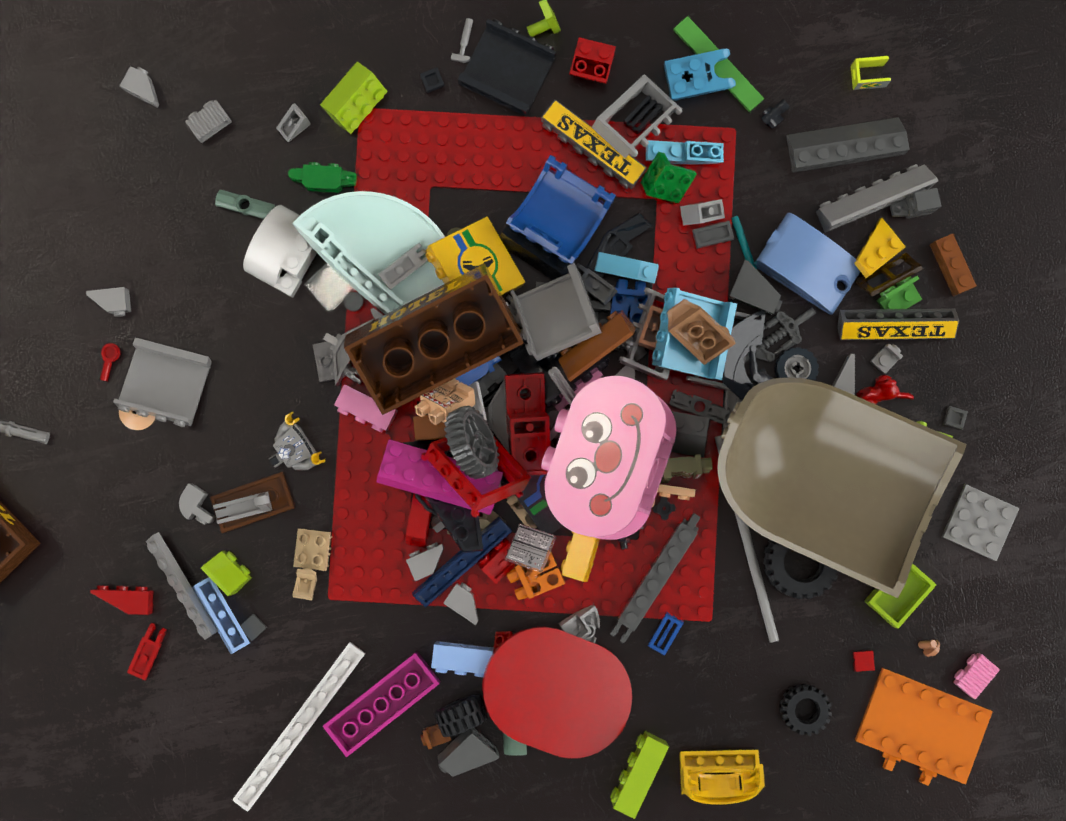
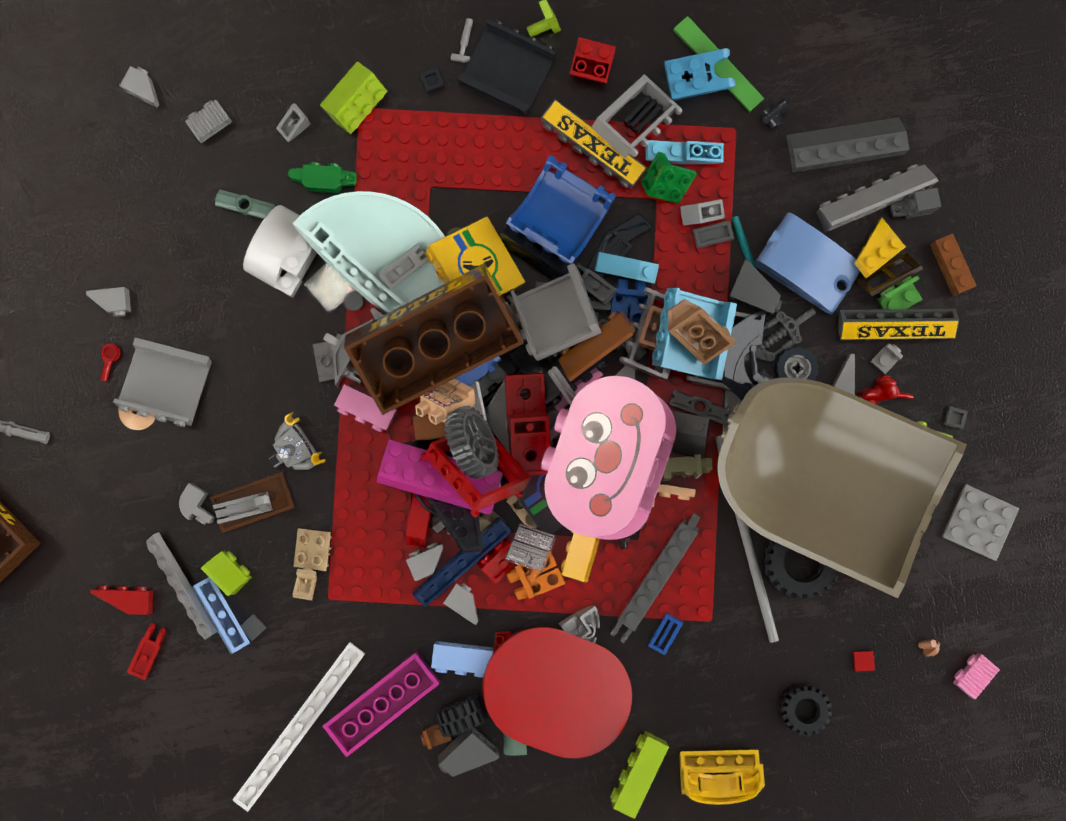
black plate [653,497,676,520] -> none
neon yellow piece [851,56,891,90] -> none
orange hinge [855,668,993,786] -> none
lime piece [864,564,936,629] -> none

